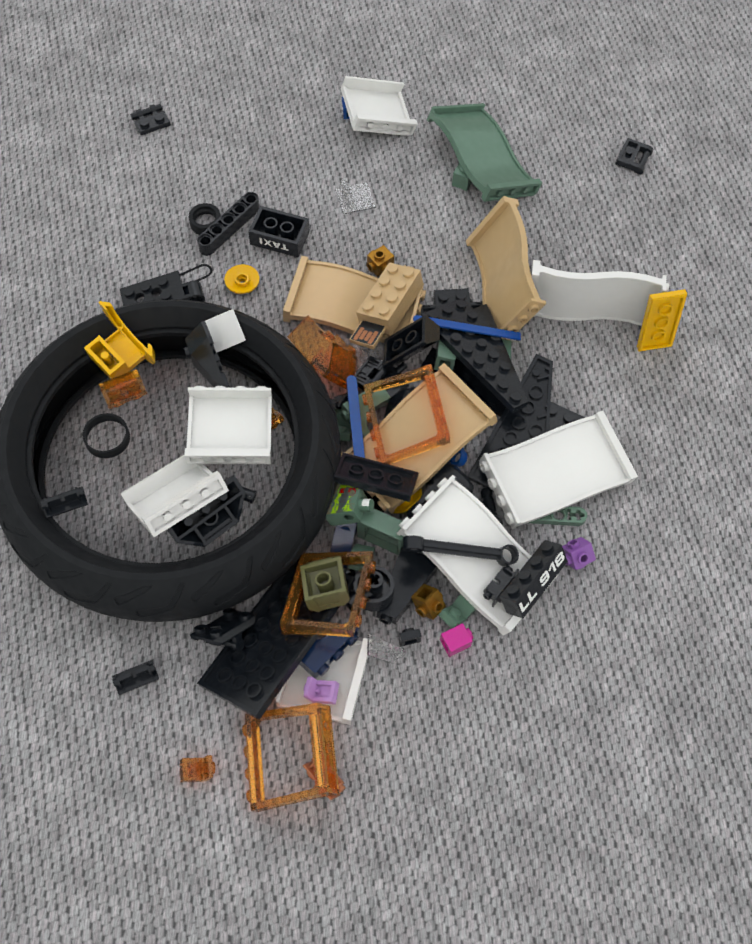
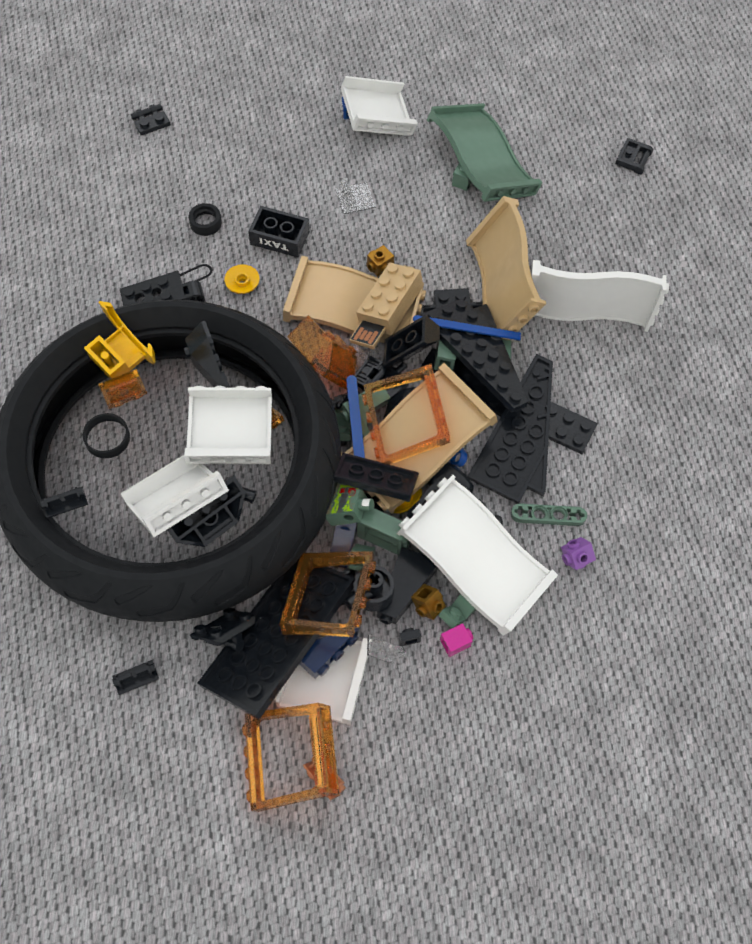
clear orange bracket [180,755,215,782] -> none
black beam [197,192,260,256] -> none
white sticker [205,309,246,353] -> none
olive slope [300,556,350,612] -> none
lavender bracket [304,676,339,705] -> none
black piece [403,535,519,567] -> none
white panel [479,411,638,529] -> none
black axle [480,487,498,520] -> none
black hinge [483,565,519,607] -> none
black brick [499,540,568,619] -> none
yellow plate [637,289,688,351] -> none

